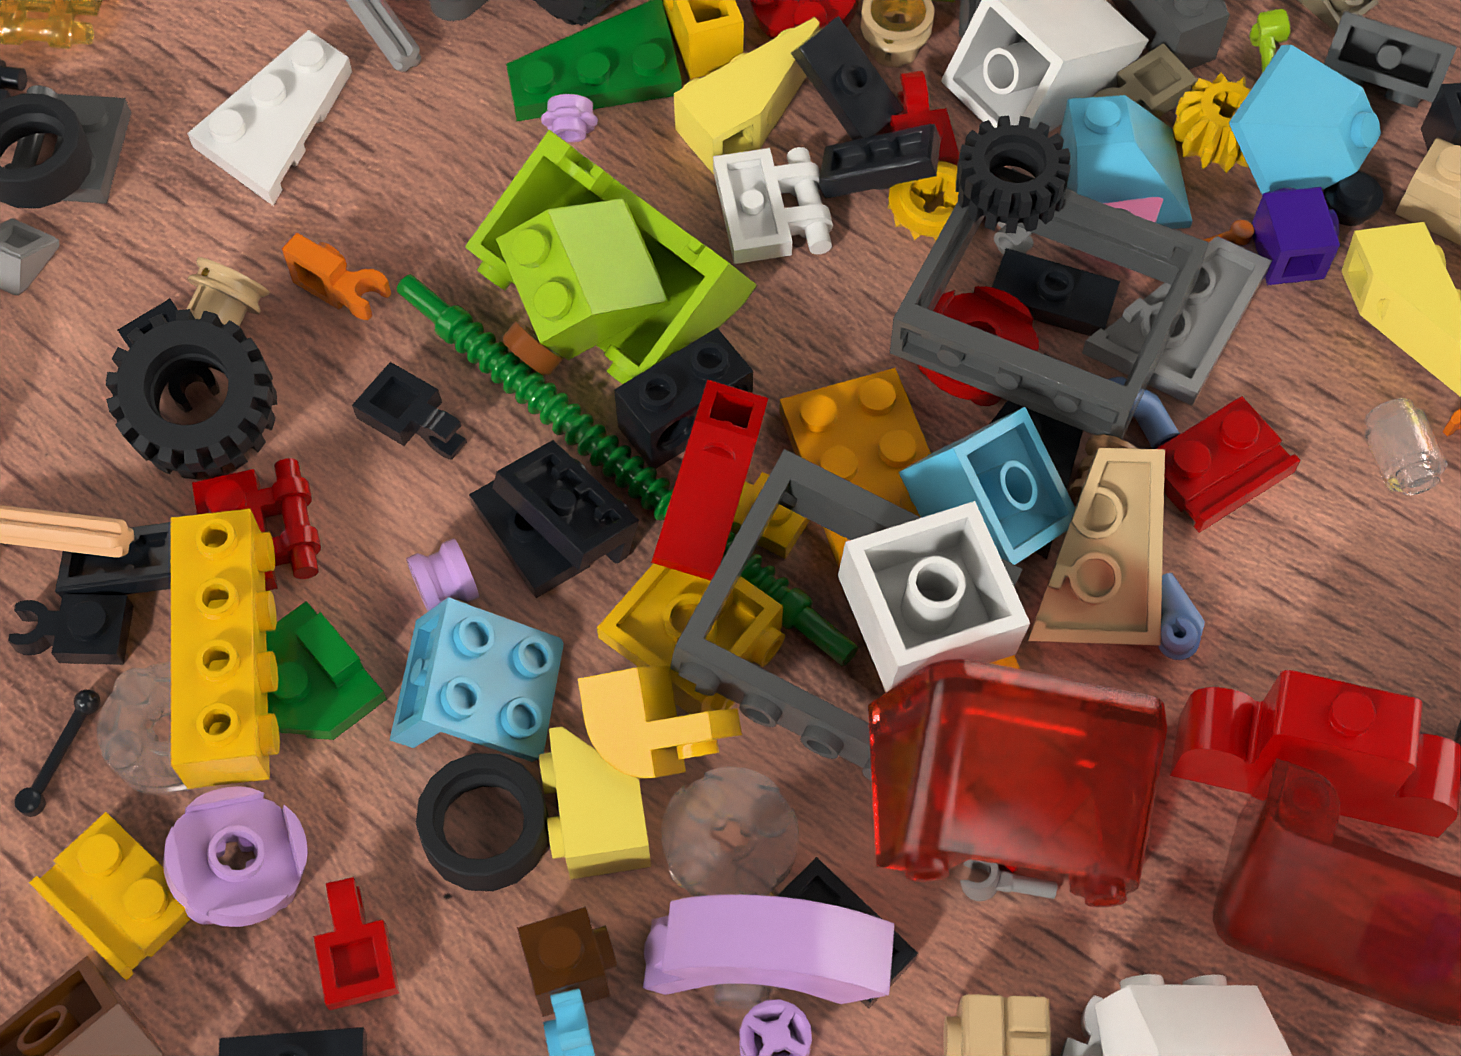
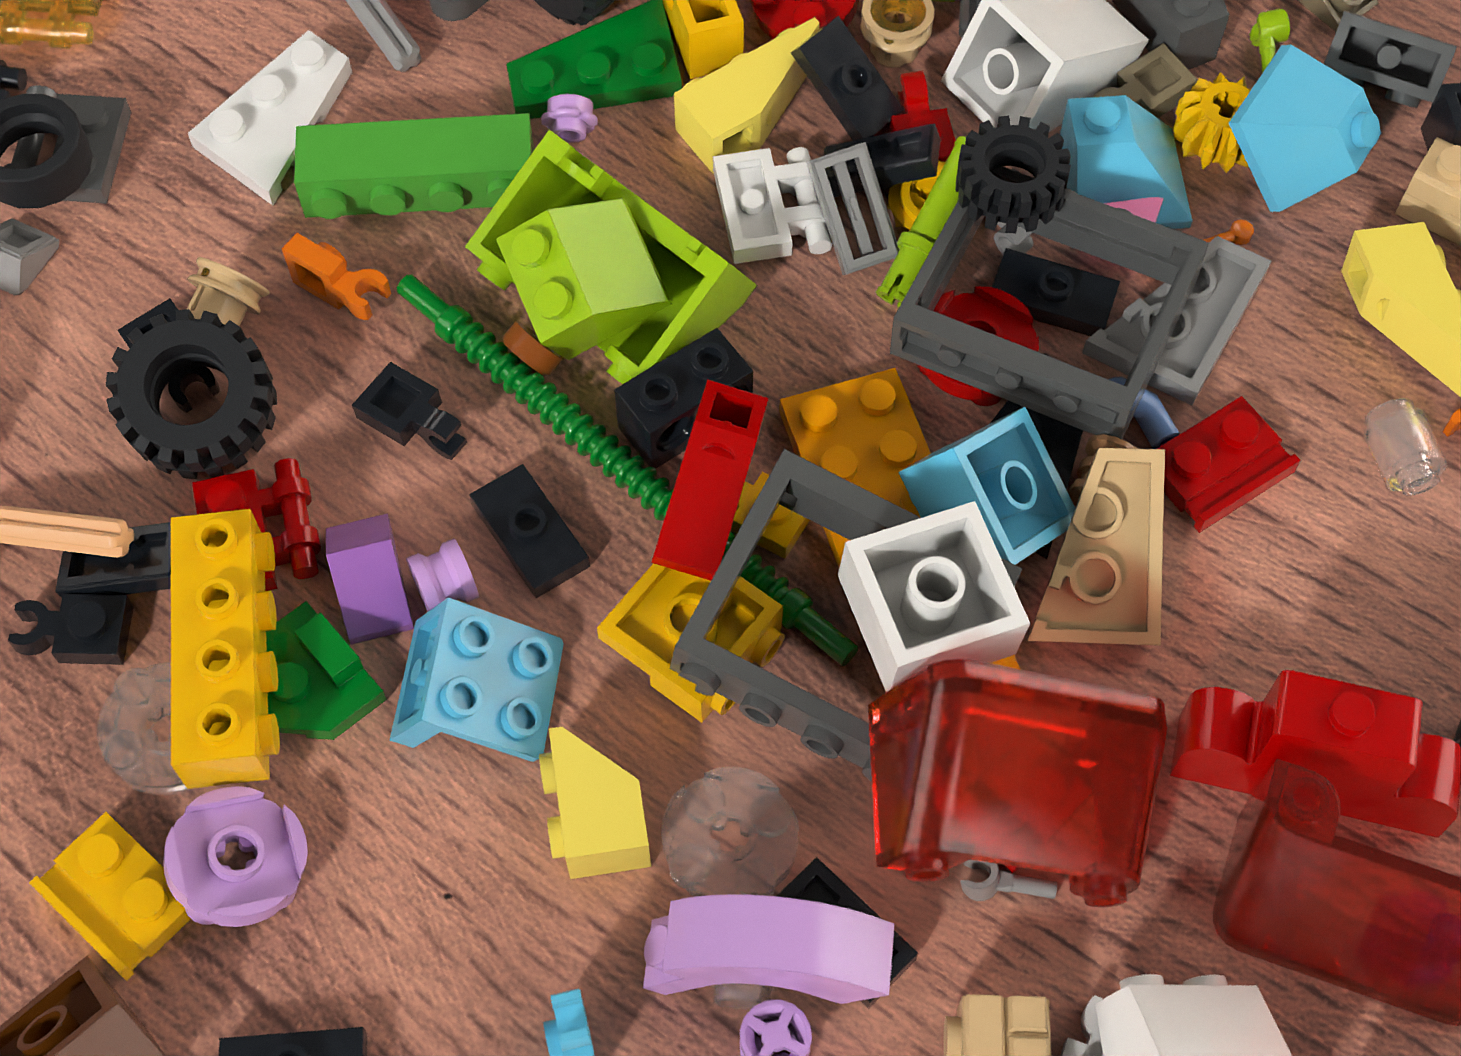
black hinge [14,689,101,817] -> none
red plate [313,877,400,1011] -> none
black tyre [416,753,549,892] -> none
black bracket [493,440,639,571] -> none
reddish brown brick [517,907,618,1017] -> none
yellow brick [578,665,742,778] -> none
medium blue arm [1158,573,1205,660] -> none
dark purple brick [1252,187,1340,285] -> none
black plate [1323,171,1383,226] -> none
none -> bright green brick [294,113,534,219]
none -> medium lavender slope [326,513,414,645]
none -> light grey tile [806,142,899,275]
none -> lime pin [876,136,966,308]

